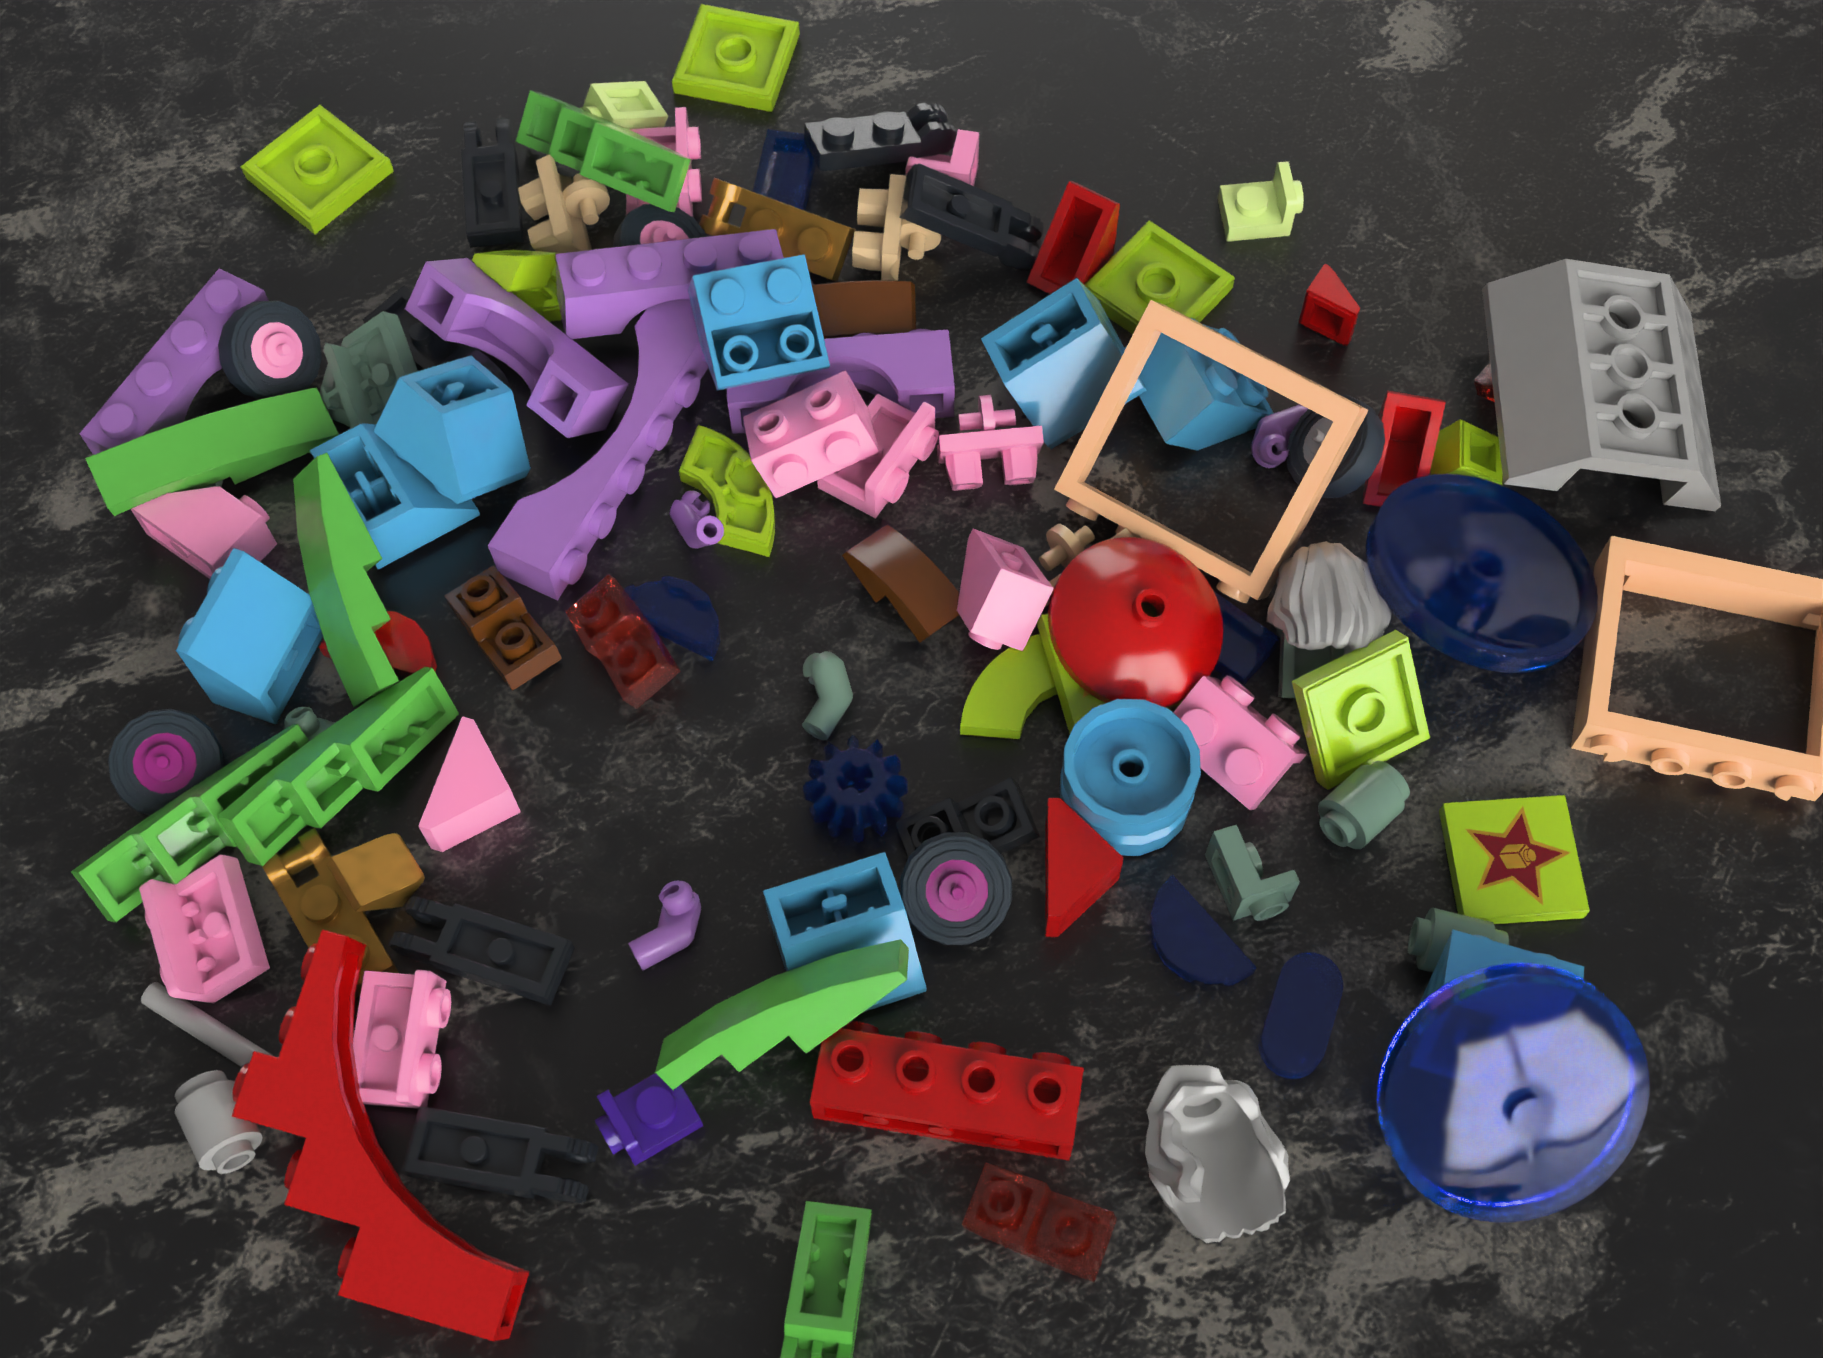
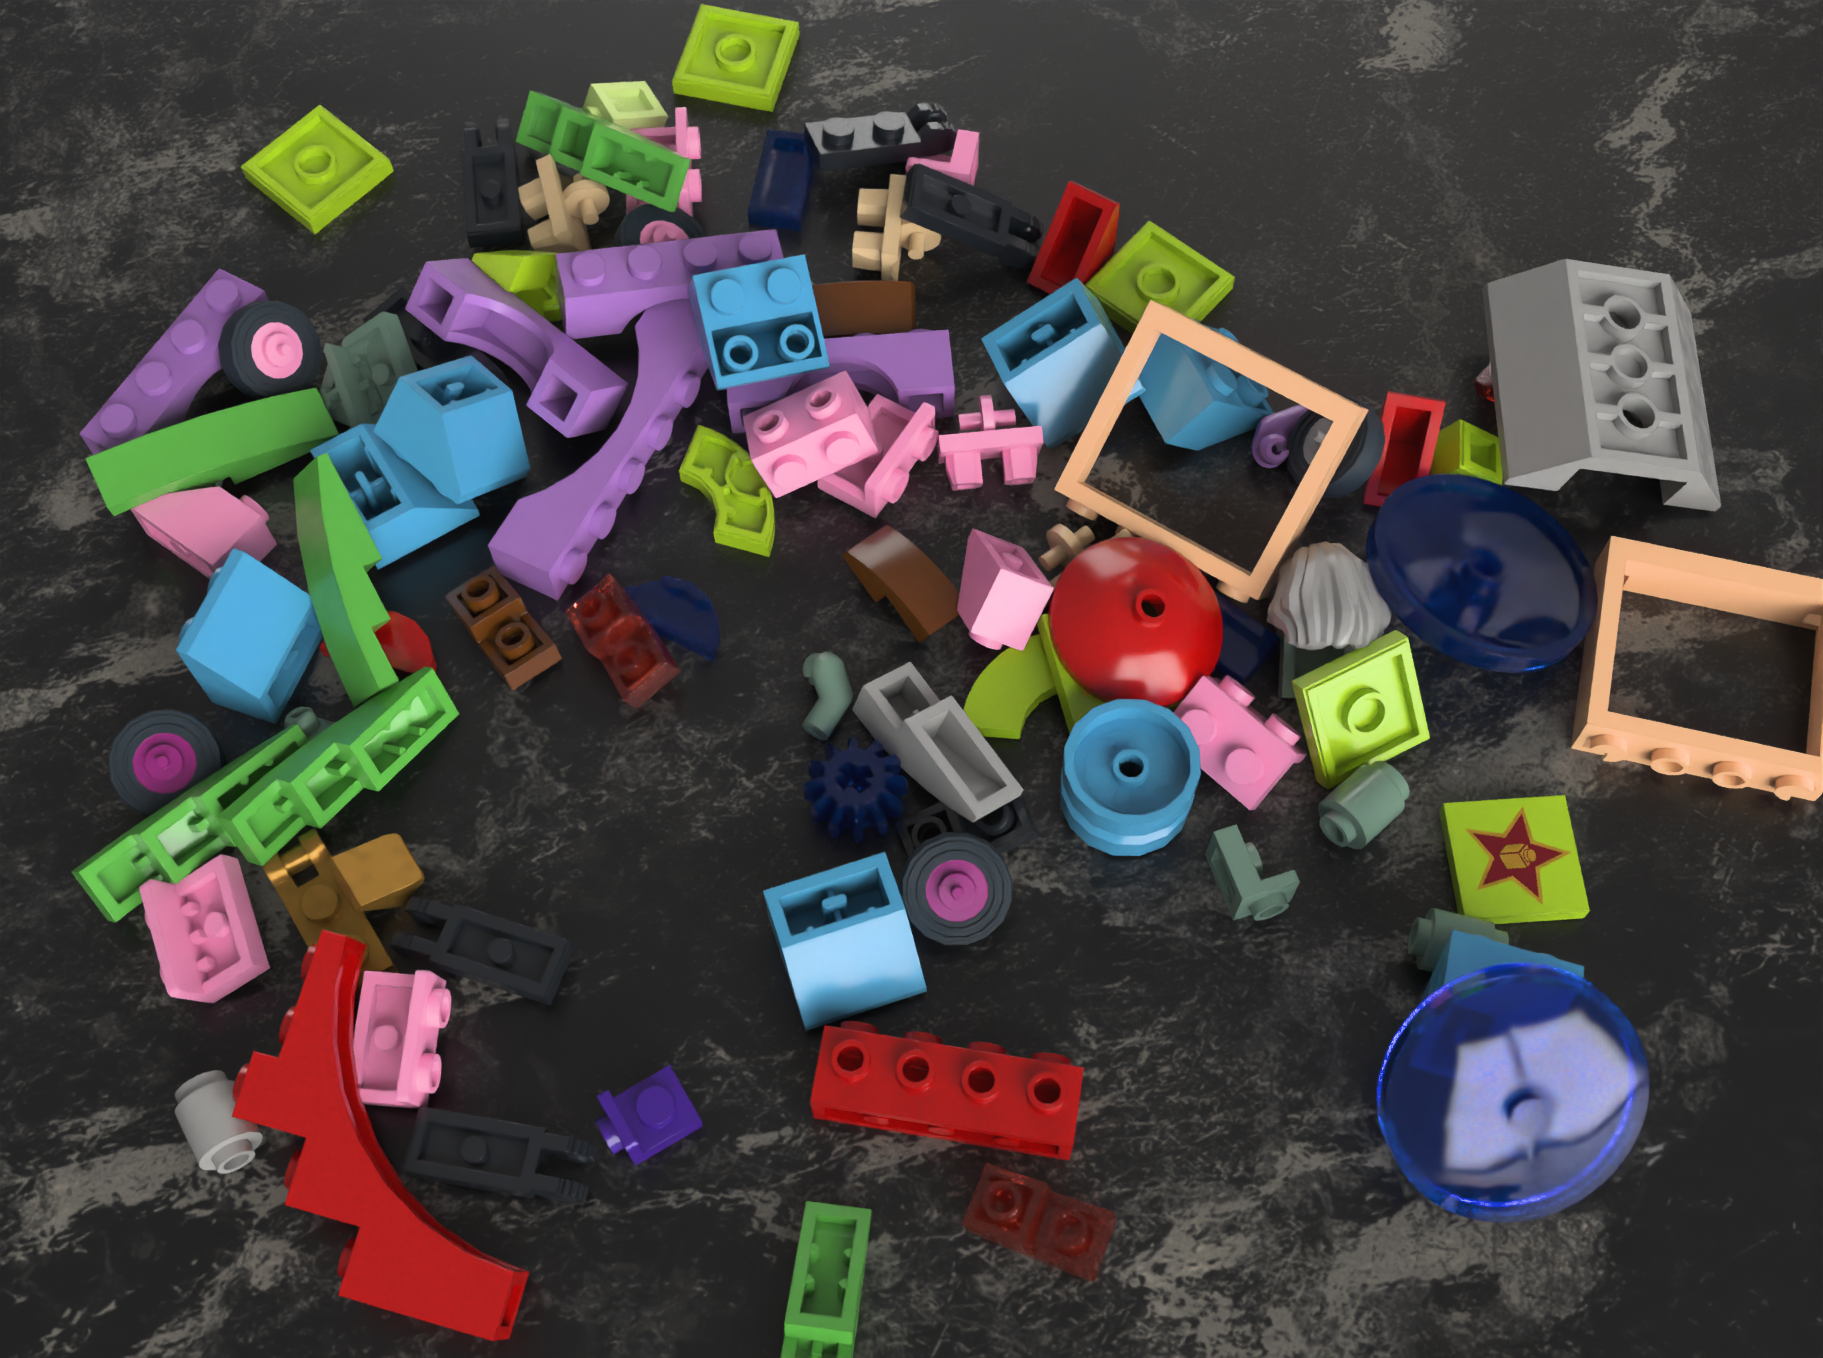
light grey bar [141,982,273,1067] -> none
bright pink slope [418,717,521,852] -> none
medium lavender arm [628,880,701,971] -> none
bright green slope [655,939,909,1090] -> none
medium lavender arm [670,490,724,549] -> none
pearl gold plate [699,178,855,281] -> none
red slope [1045,798,1124,937] -> none
light grey hair [1145,1065,1290,1243] -> none
clear blue tile [1150,874,1256,986] -> none
yellowish green bracket [1218,161,1303,242] -> none
clear blue tile [1259,952,1343,1079] -> none
red slope [1299,264,1360,346] -> none
none -> light grey slope [852,662,1024,822]

